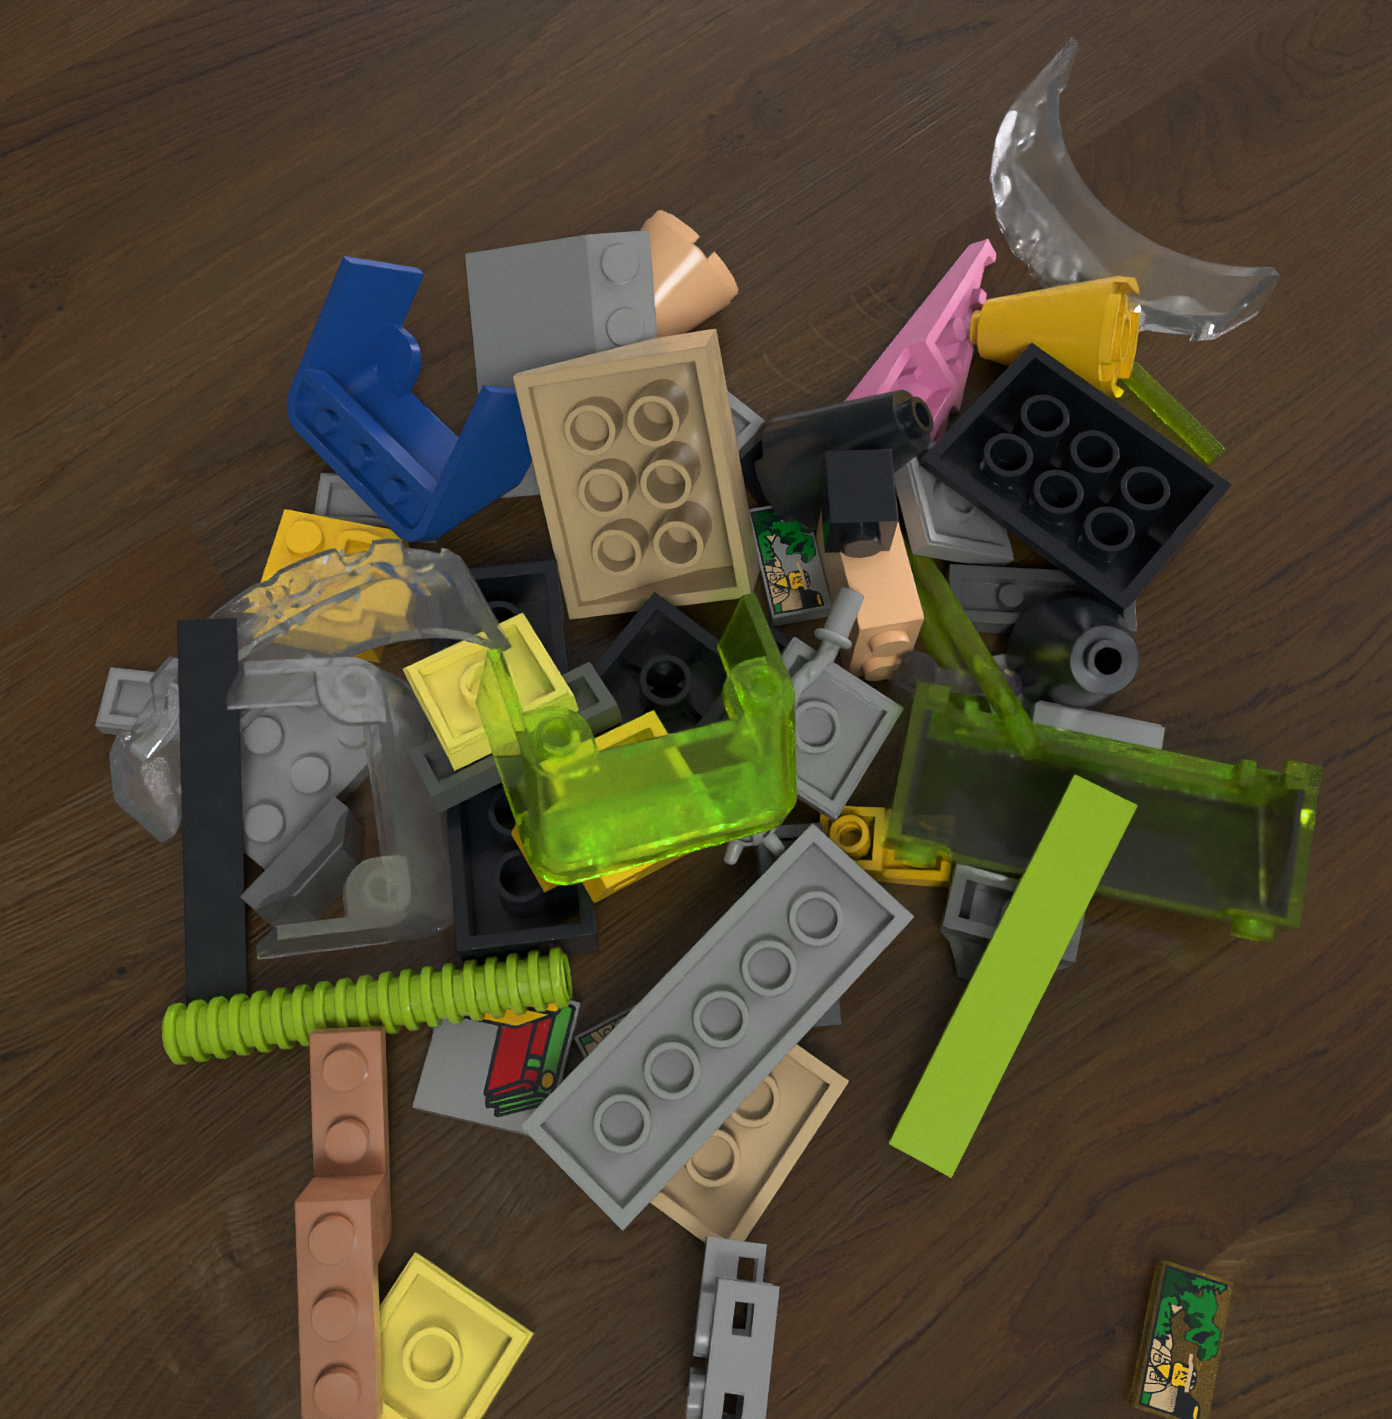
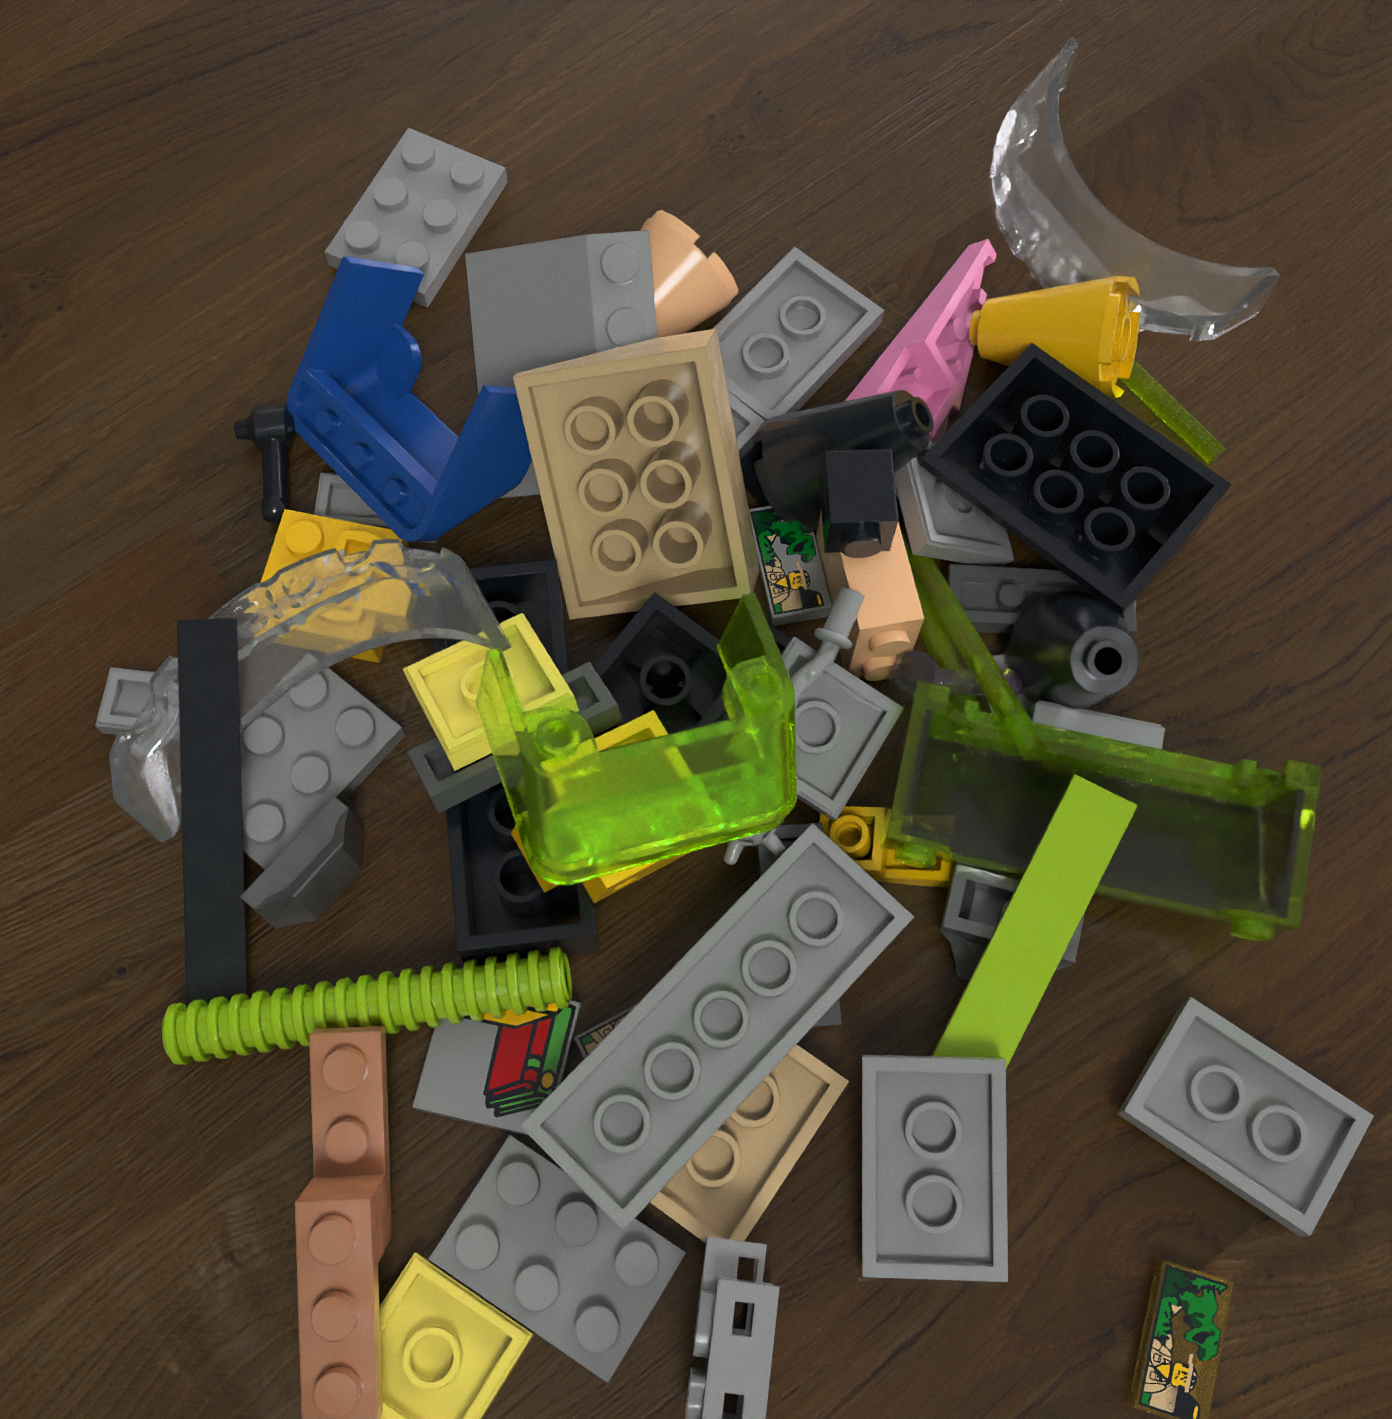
clear windscreen [226,657,454,960] -> none
none -> black piece [234,404,297,524]
none -> light grey plate [325,128,508,308]
none -> light grey plate [429,1135,686,1383]
none -> light grey plate [713,247,884,421]
none -> light grey plate [862,1055,1008,1282]
none -> light grey plate [1117,997,1374,1237]

